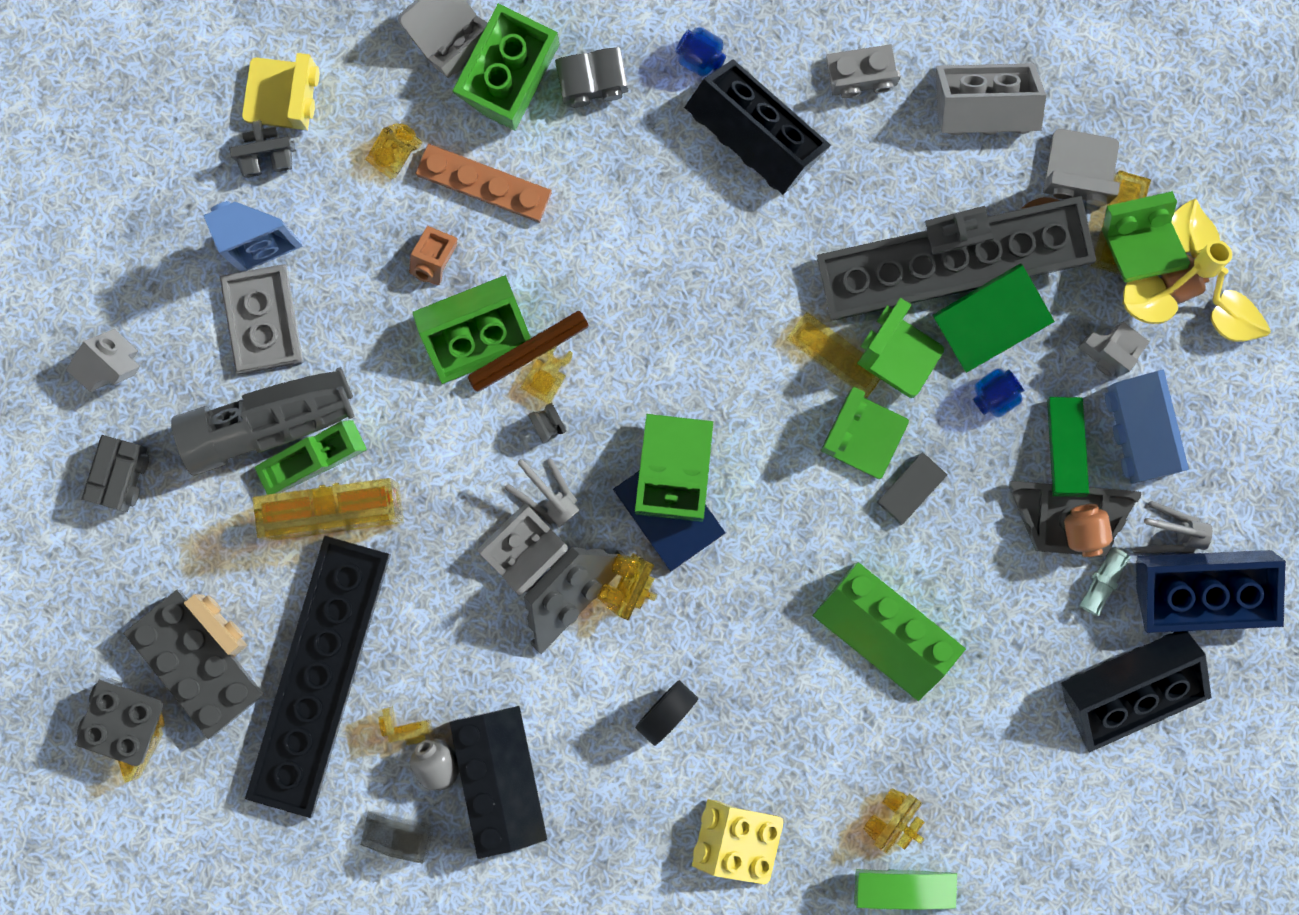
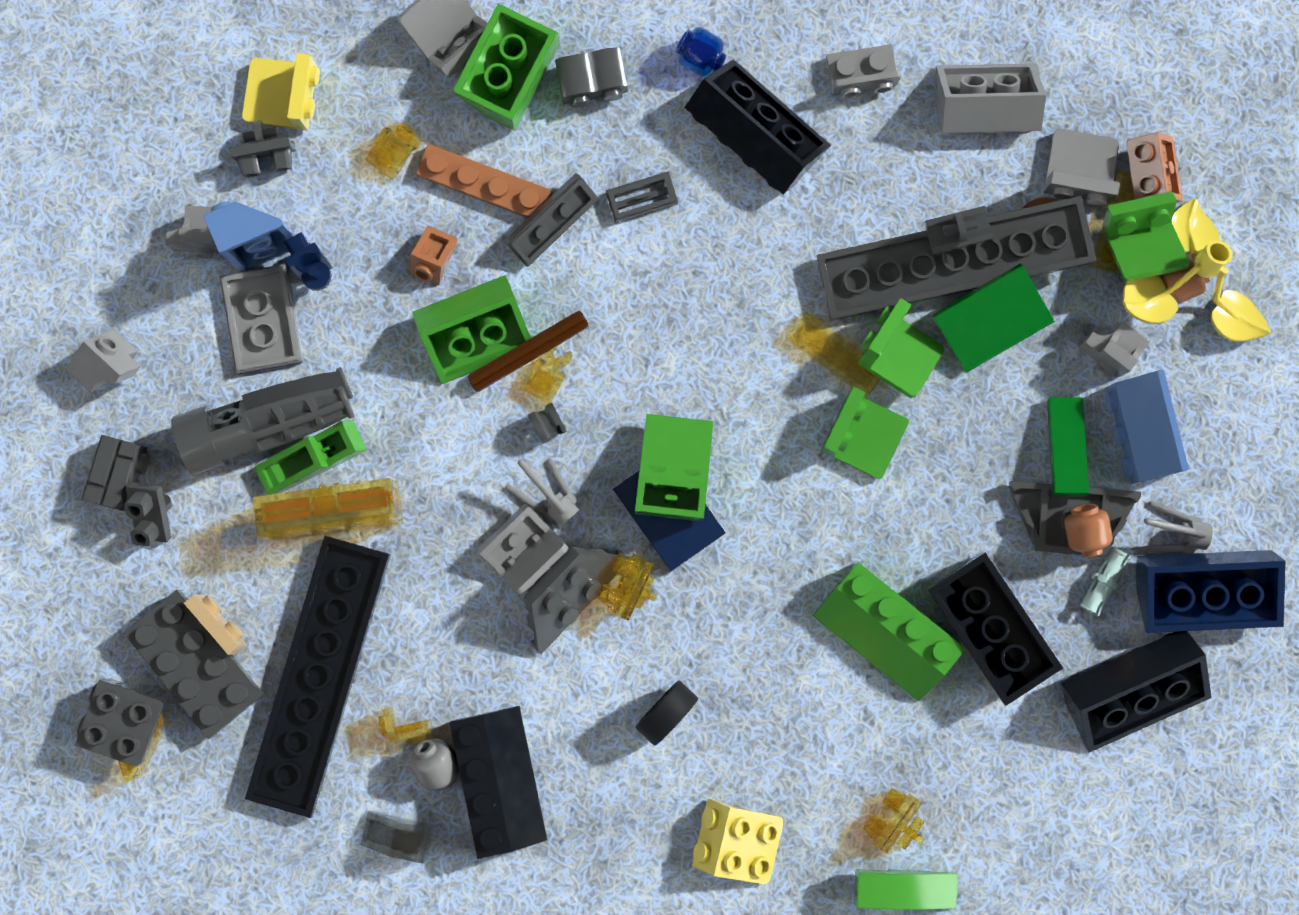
dark grey tile [877,452,948,525] -> none
clear blue head [972,368,1025,418] -> none
none -> dark grey hips [124,482,172,546]
none -> light grey brick [166,206,219,258]
none -> dark blue hips [284,232,333,291]
none -> dark grey tile [504,173,599,267]
none -> dark grey tile [605,171,678,224]
none -> black slope [928,552,1063,706]
none -> nougat bracket [1127,132,1183,203]

